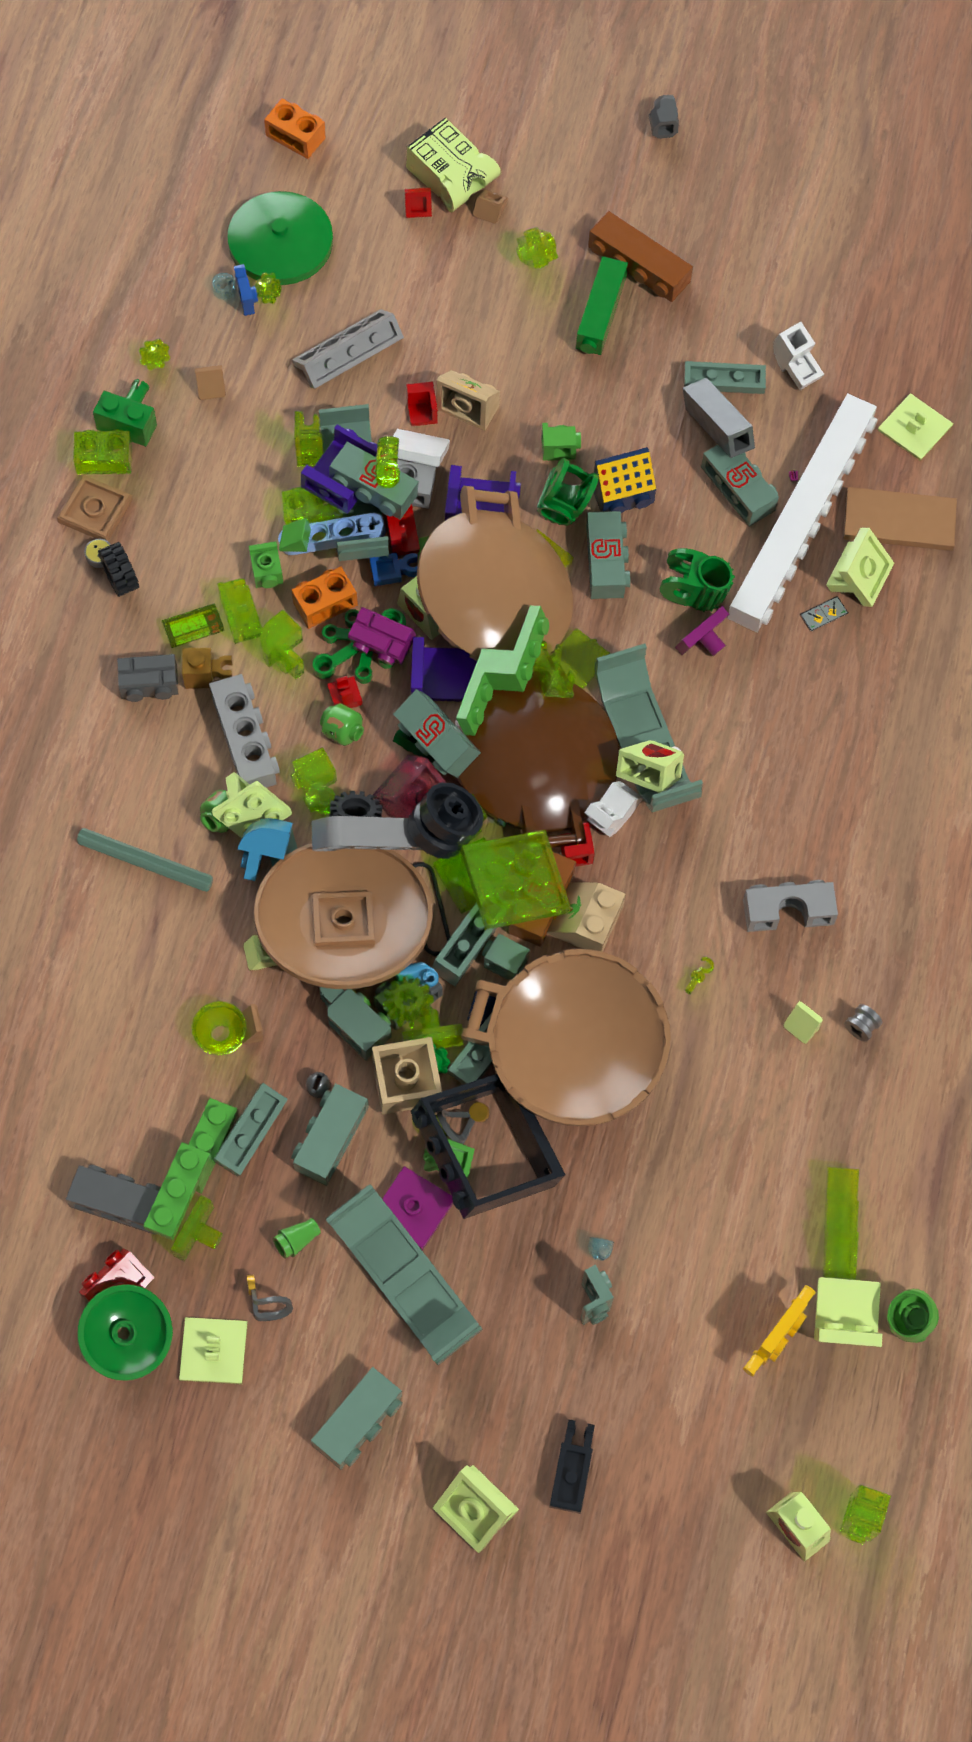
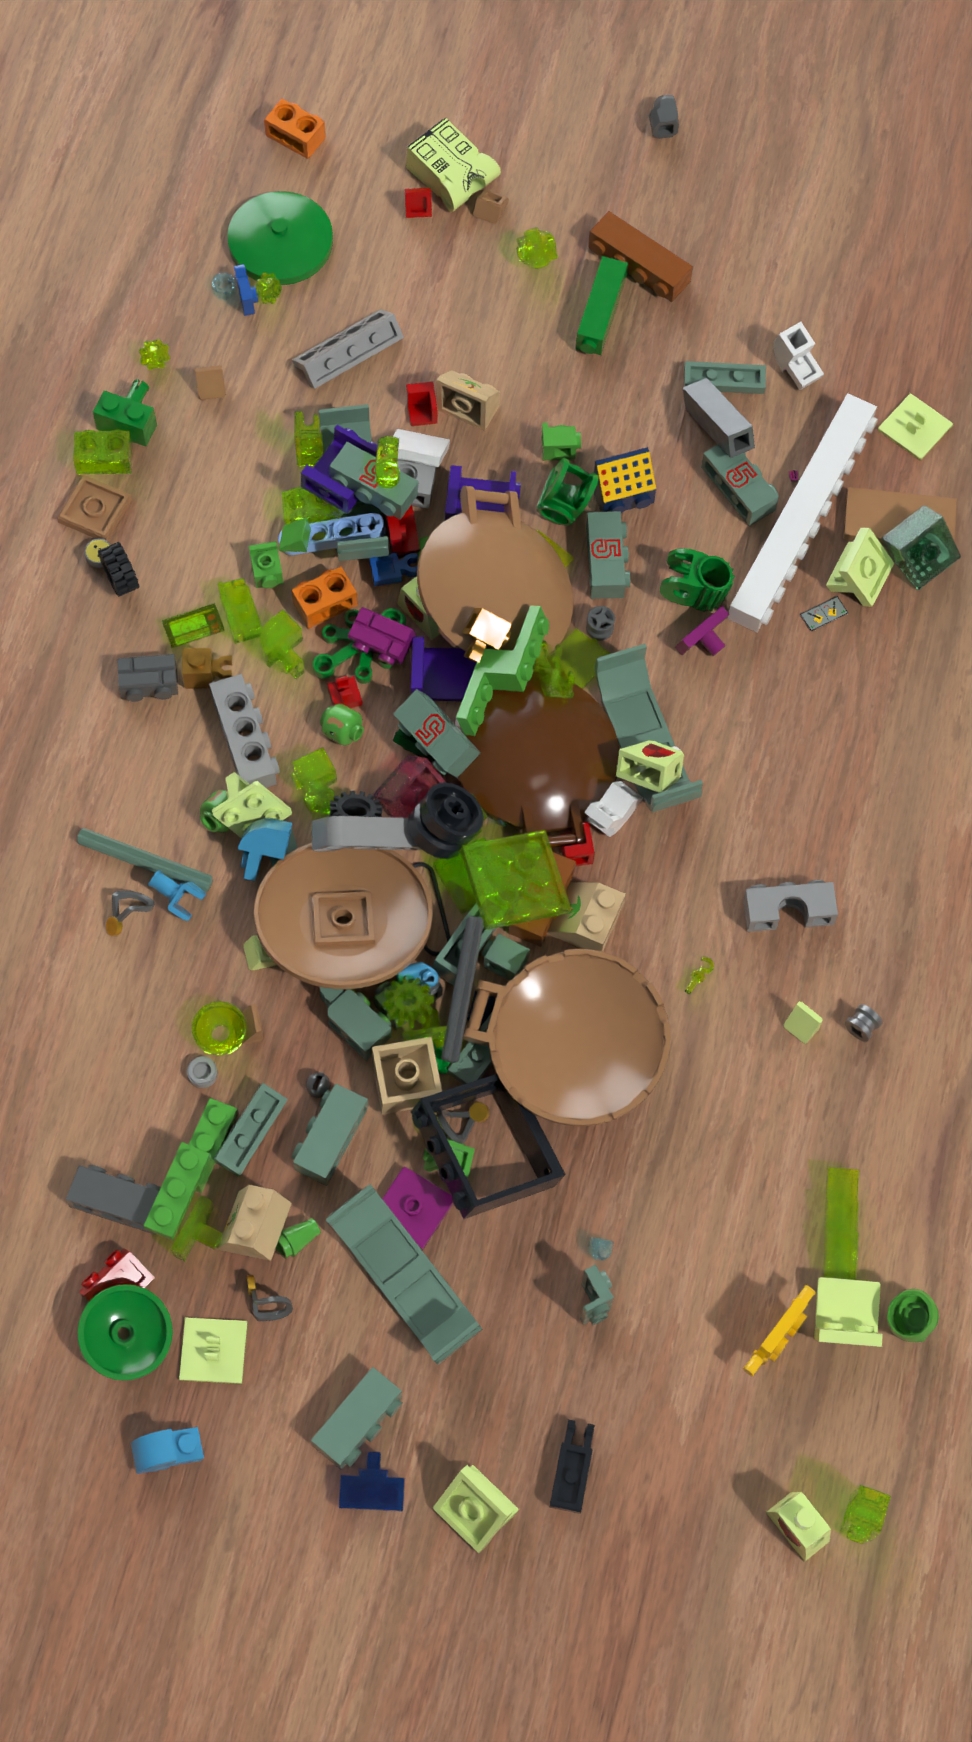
none -> dark grey piece [106,891,154,936]
none -> dark azure brick [131,1427,204,1474]
none -> dark azure piece [148,870,206,921]
none -> light grey tile [187,1056,218,1088]
none -> tan slope [218,1185,292,1261]
none -> clear blue hinge [339,1452,405,1512]
none -> dark grey axle [441,916,484,1063]
none -> brick [462,608,512,662]
none -> dark grey wheel [586,606,615,641]
none -> clear green slope [881,505,961,590]

